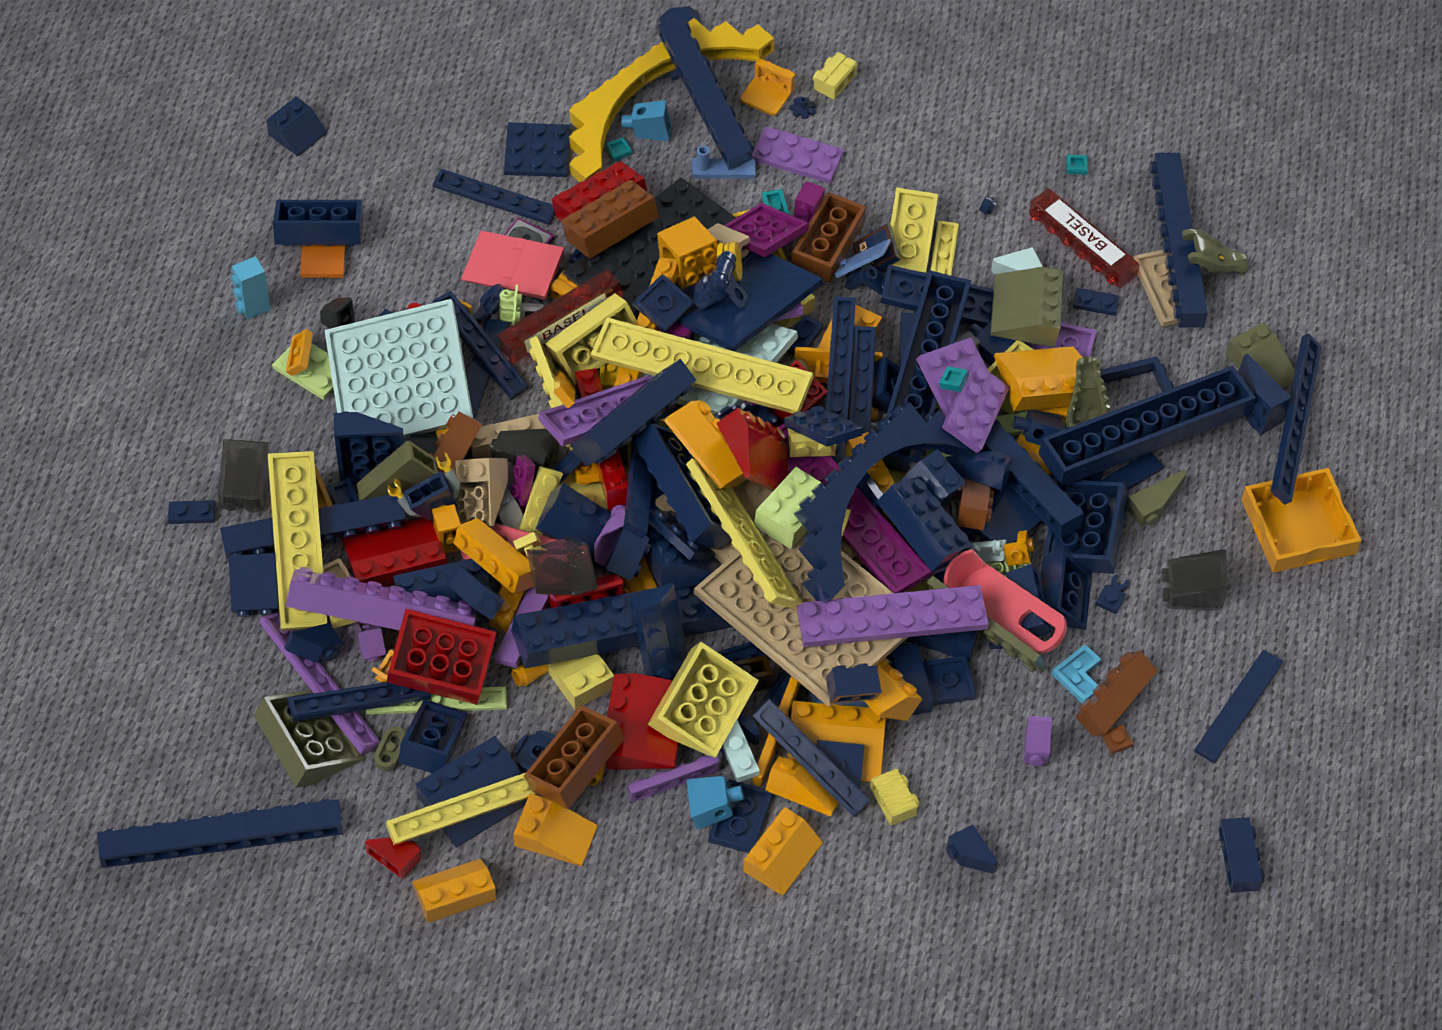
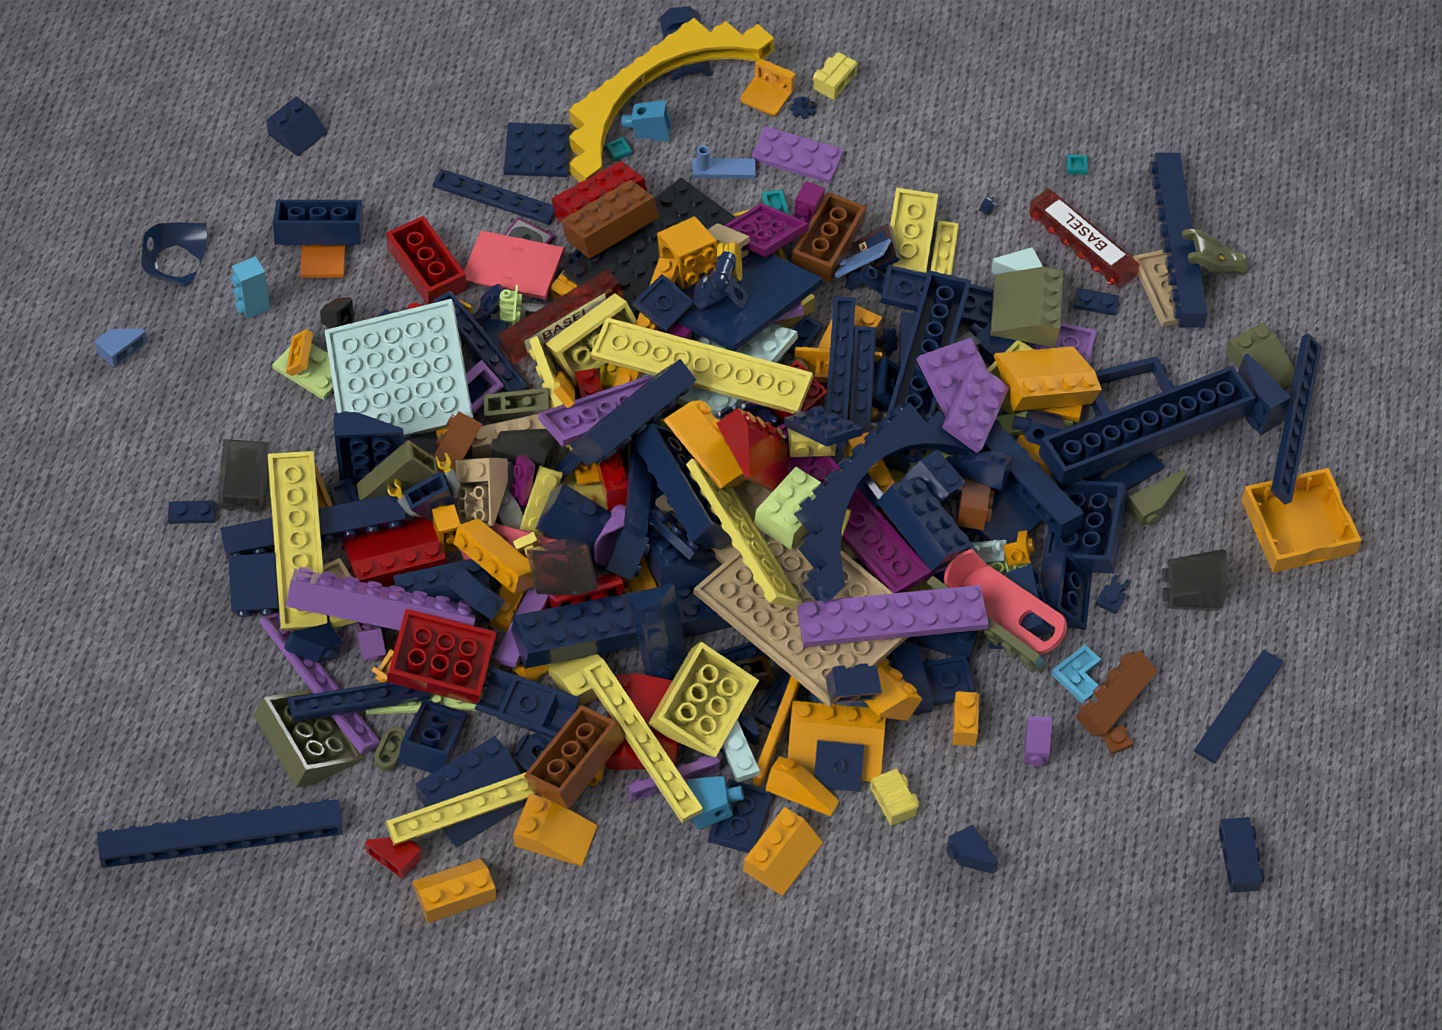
dark blue brick [658,15,754,170] -> none
dark blue tile [753,699,871,817] -> none
teal plate [939,366,969,392] -> none
olive animal [1066,357,1110,428] -> none
none -> medium blue slope [95,329,148,368]
none -> dark blue piece [141,223,207,286]
none -> red brick [386,215,467,305]
none -> medium lavender tile [466,360,504,415]
none -> dark blue piece [475,667,580,737]
none -> olive slope [484,388,550,422]
none -> light yellow plate [582,659,703,823]
none -> dark blue plant [876,328,898,356]
none -> light orange brick [952,691,979,746]

